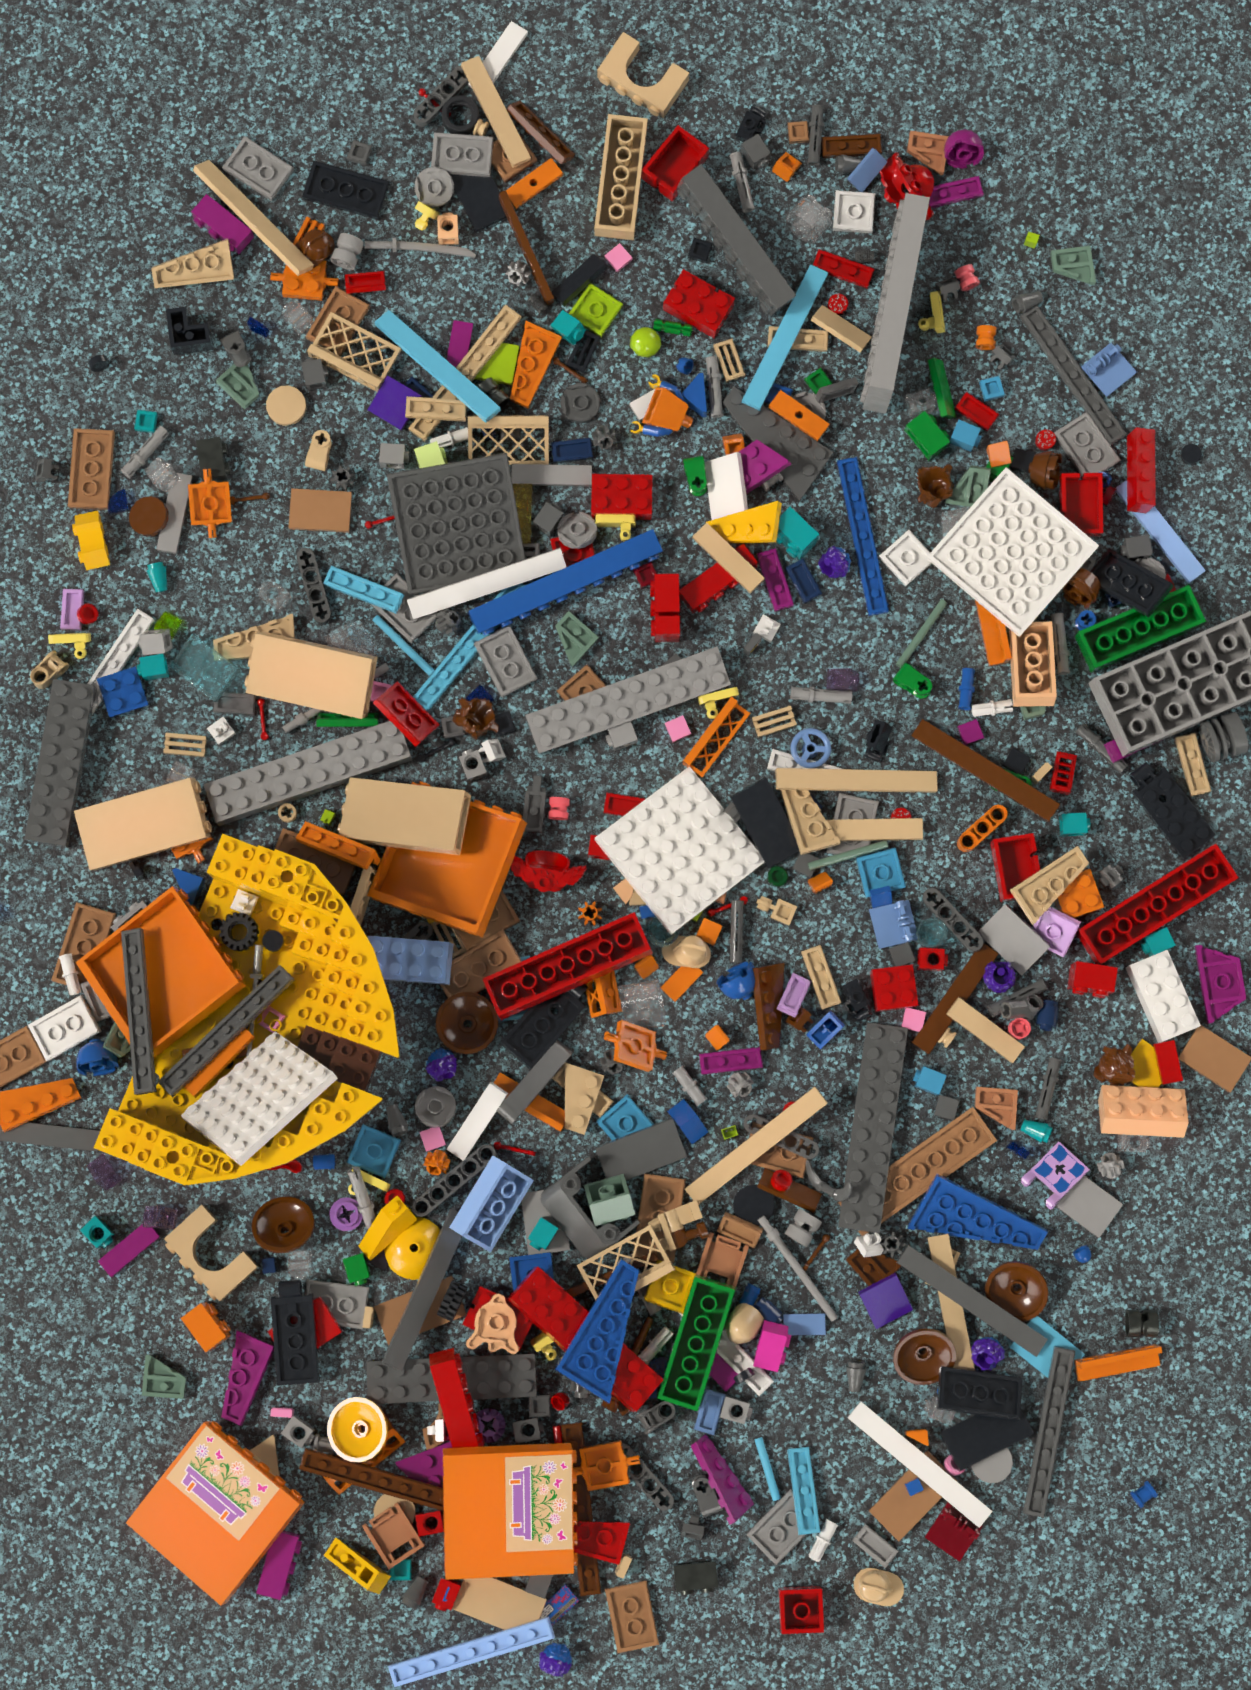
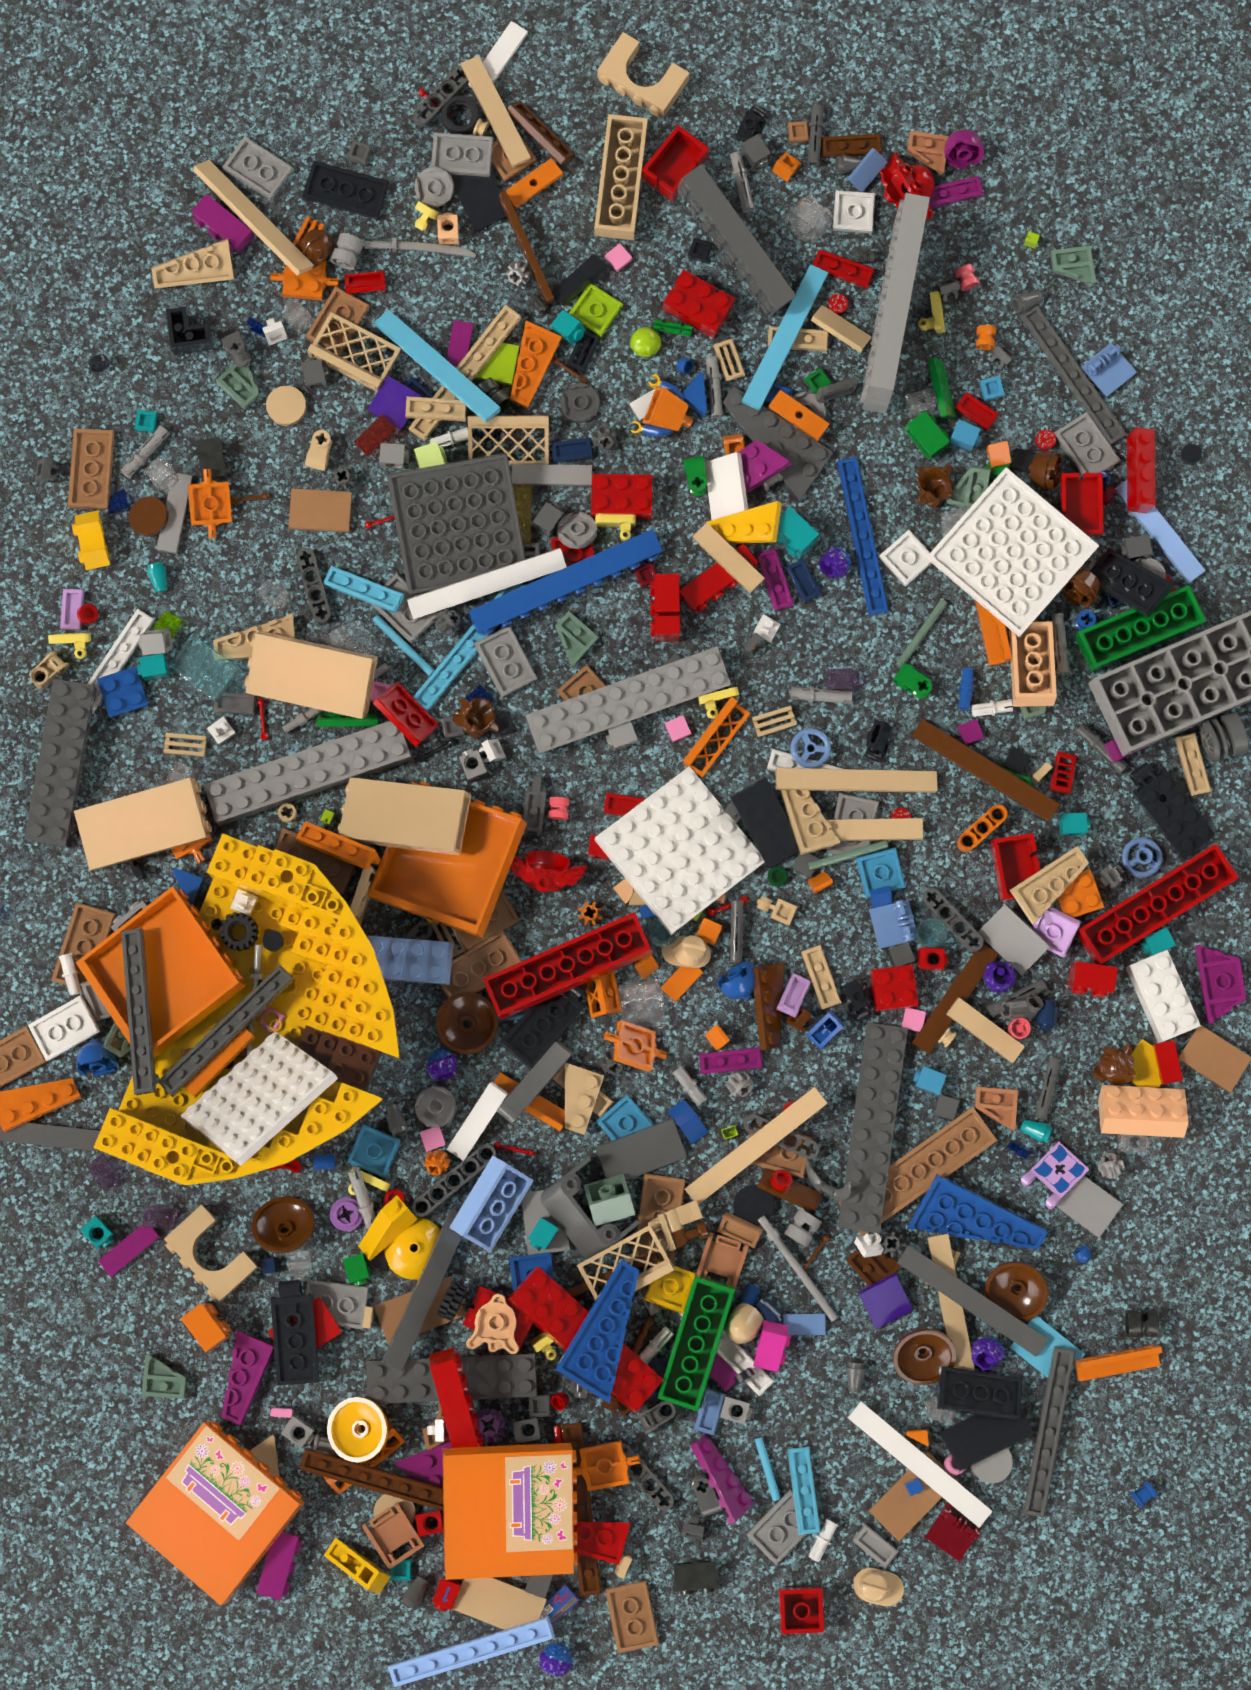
none -> white tile [262,318,288,346]
none -> clear red tile [354,414,397,457]
none -> medium blue piece [1122,837,1163,878]

